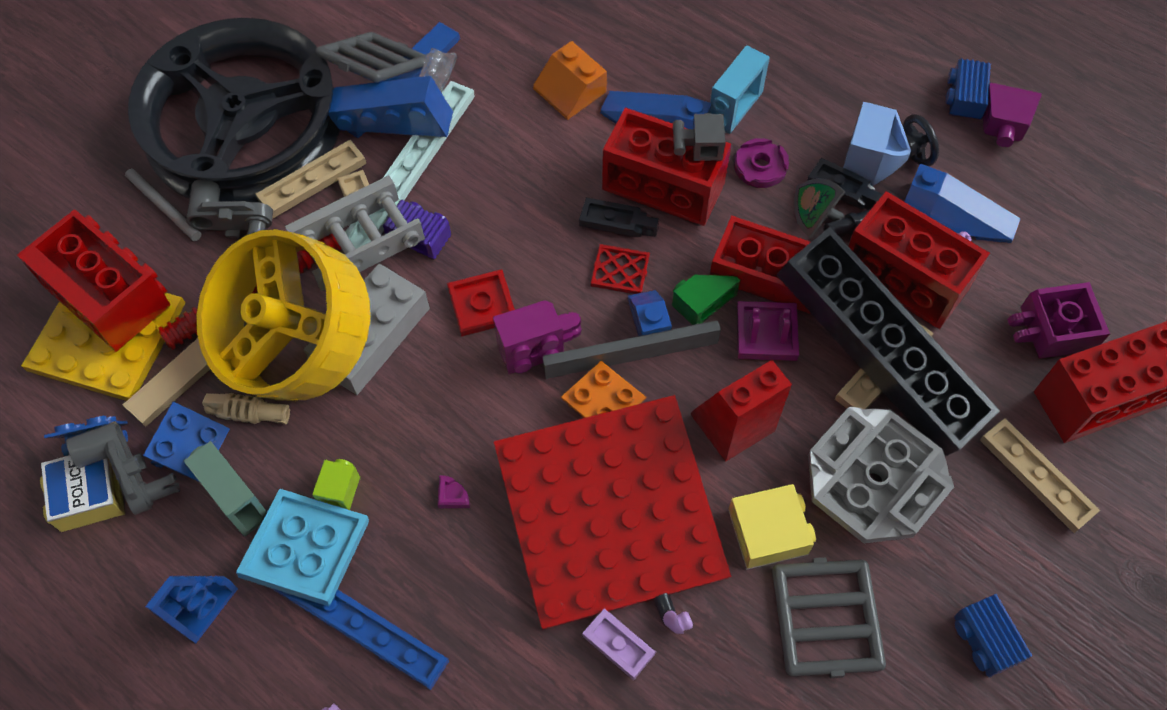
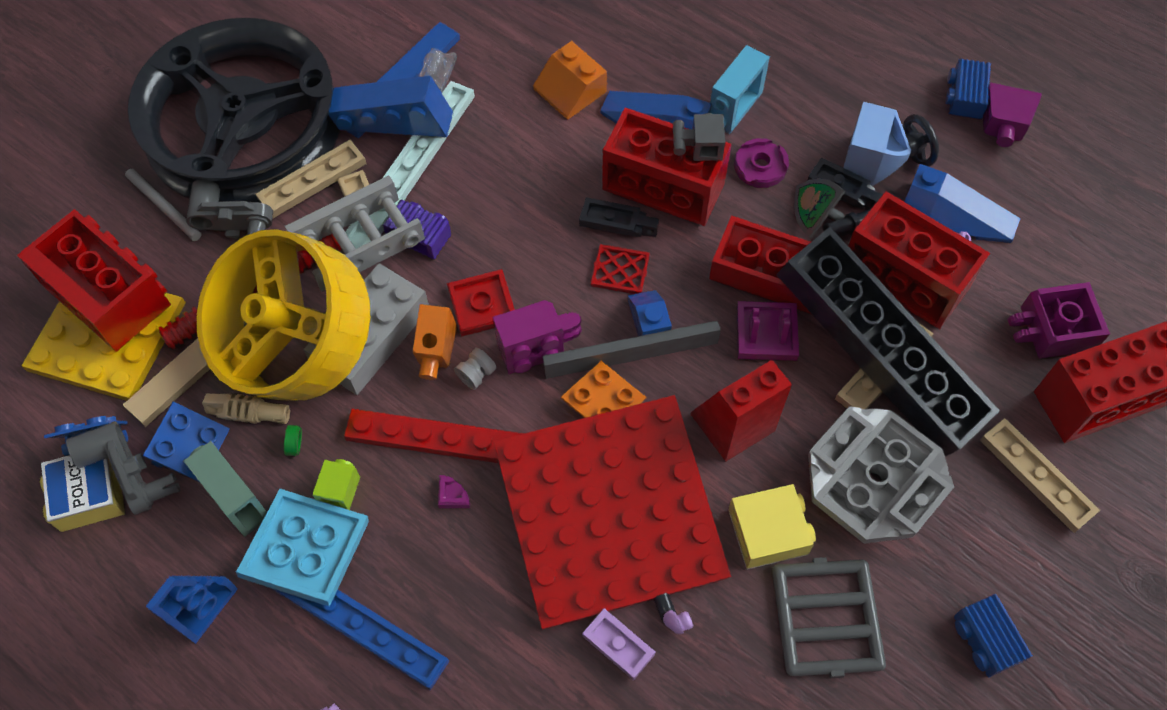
dark grey bar [315,32,430,83] -> none
green slope [672,274,740,325] -> none
none -> green tile [284,425,302,456]
none -> red plate [344,409,524,463]
none -> orange torso [413,304,457,380]
none -> light grey wheel [454,348,496,390]

